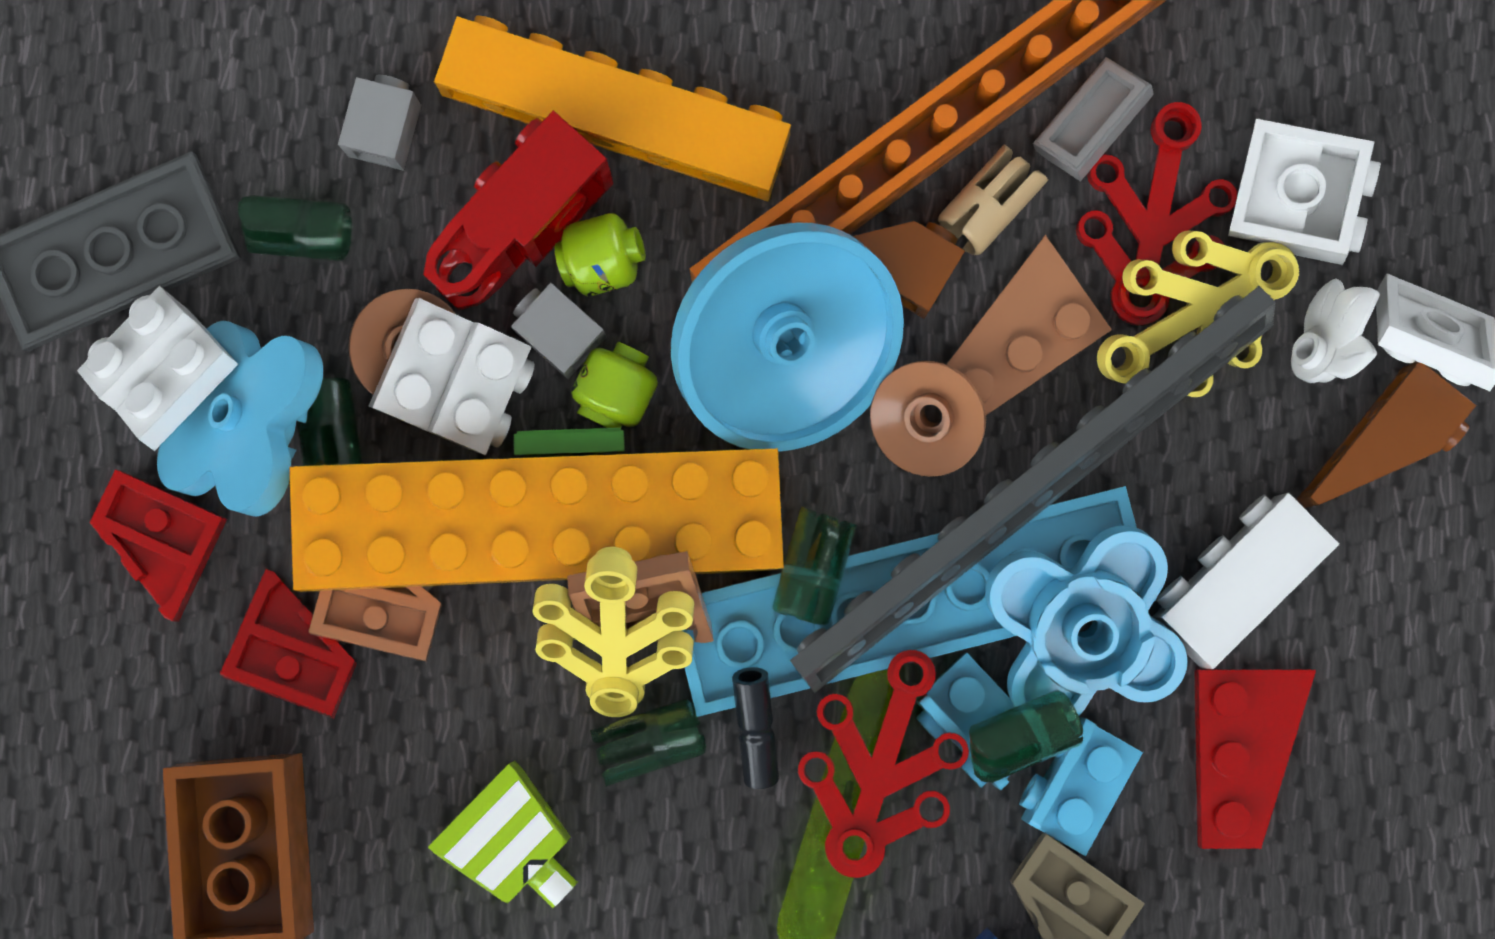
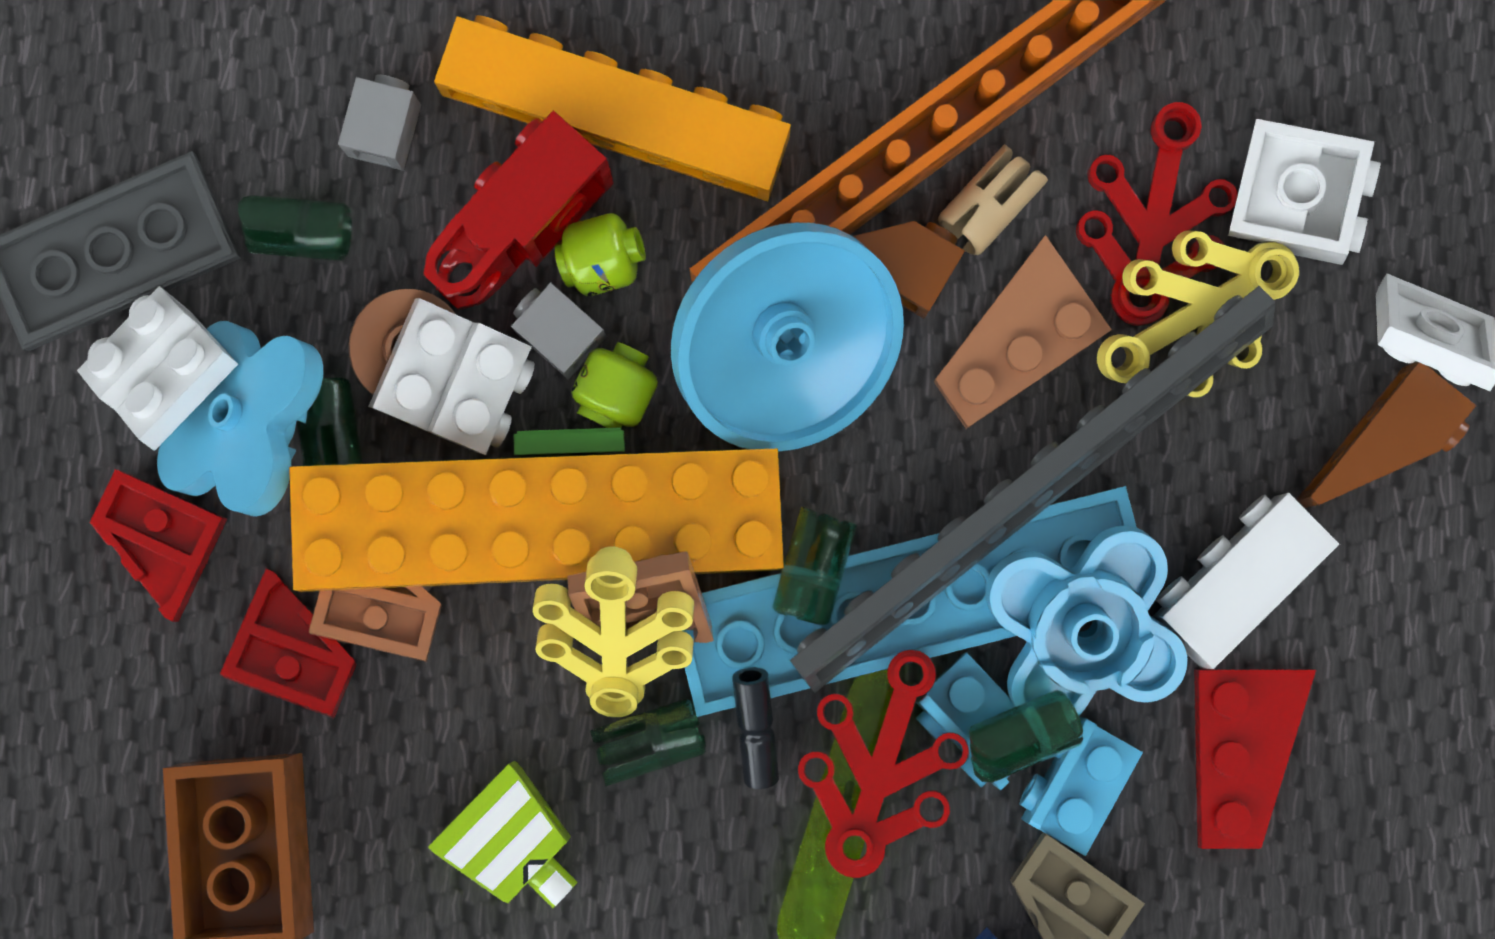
nougat dish [870,361,986,477] -> none
light grey tile [1033,57,1154,182] -> none
white plate [1291,279,1380,383] -> none

